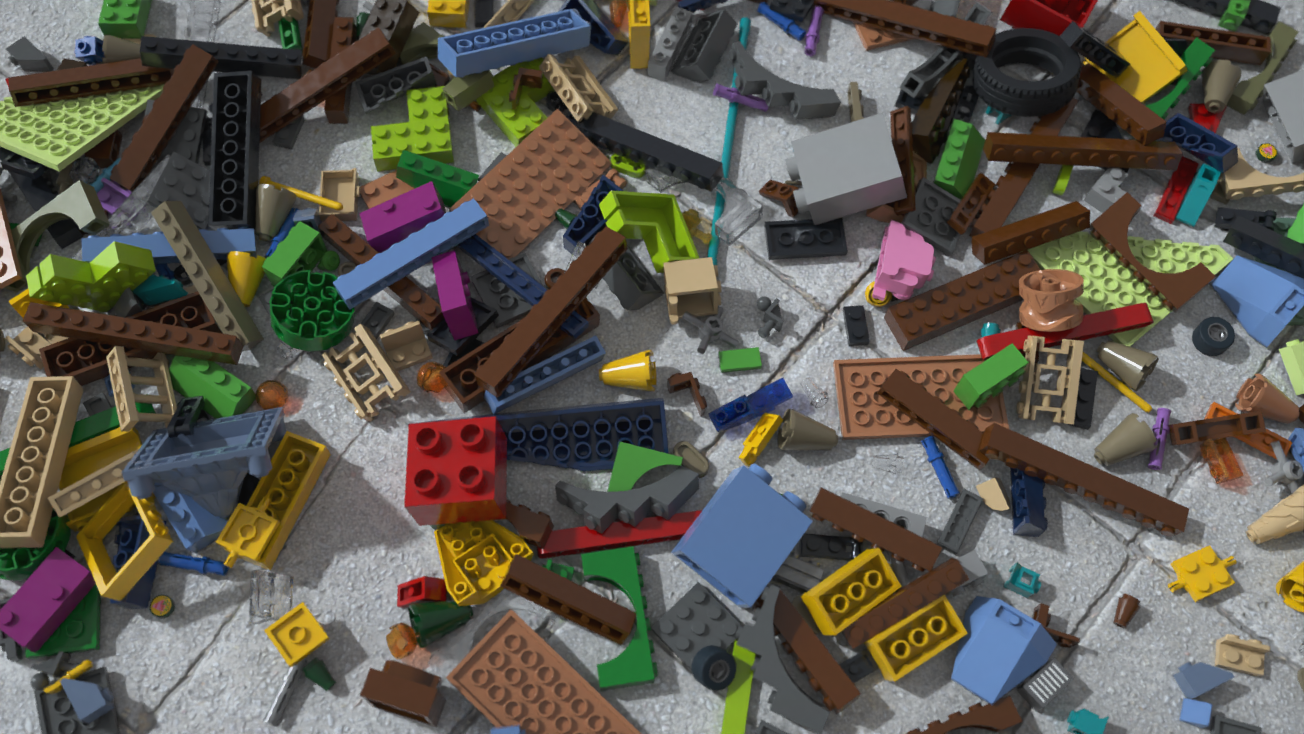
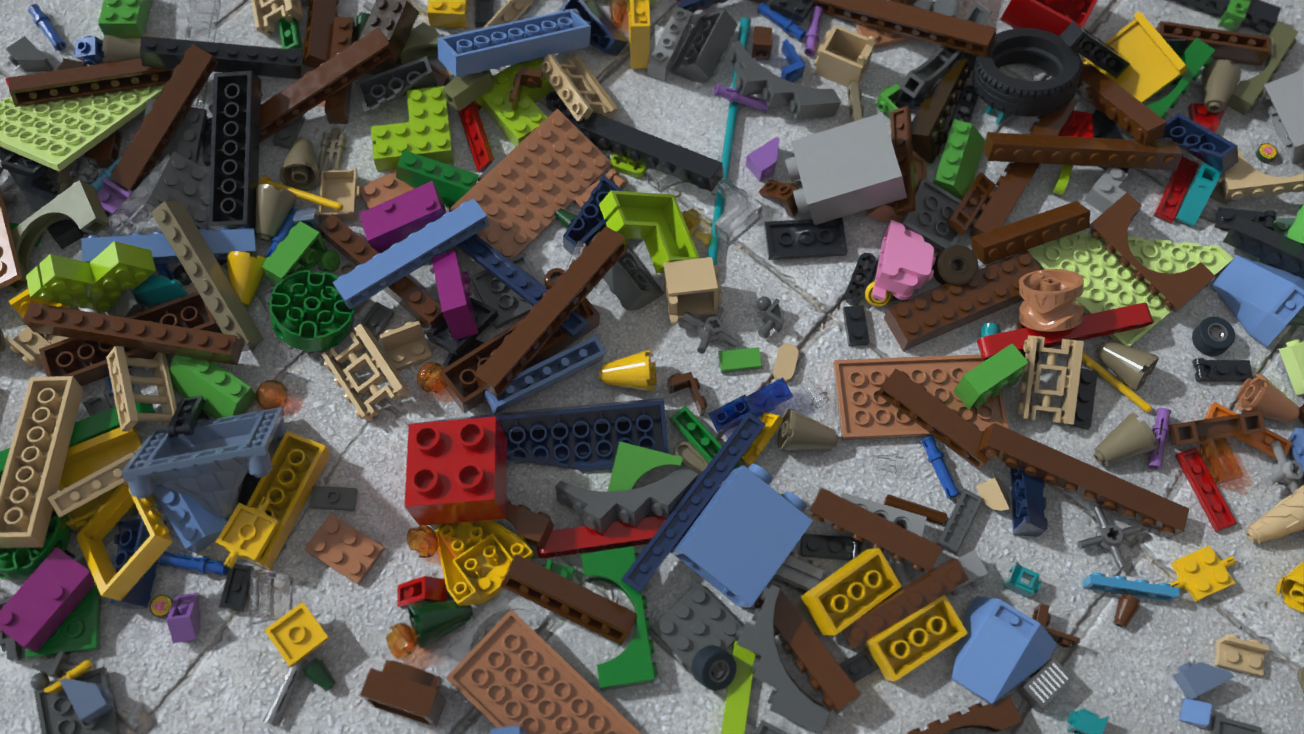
none -> blue pin [28,4,66,51]
none -> medium lavender slope [166,592,200,643]
none -> black plate [219,564,255,612]
none -> dark tan cone [279,137,320,191]
none -> nougat plate [304,513,385,585]
none -> dark grey plate [310,486,358,511]
none -> dark tan piece [318,127,347,174]
none -> clear orange hair [407,525,439,558]
none -> red plate [458,100,494,173]
none -> dark blue plate [621,412,766,594]
none -> green brick [669,405,741,480]
none -> medium lavender slope [745,137,779,182]
none -> reddish brown bracket [752,26,773,59]
none -> tan tile [773,343,799,383]
none -> blue bracket [780,39,805,83]
none -> tan container [814,24,876,88]
none -> black beam [844,253,877,305]
none -> bright green bracket [876,83,901,121]
none -> reddish brown axle [884,494,947,525]
none -> dark brown hose [932,245,978,285]
none -> red wing [1058,110,1094,138]
none -> flat silver bar [1078,505,1142,569]
none -> dark azure plate [1083,573,1179,602]
none -> red tile [1175,447,1237,532]
none -> black plate [1192,358,1253,382]

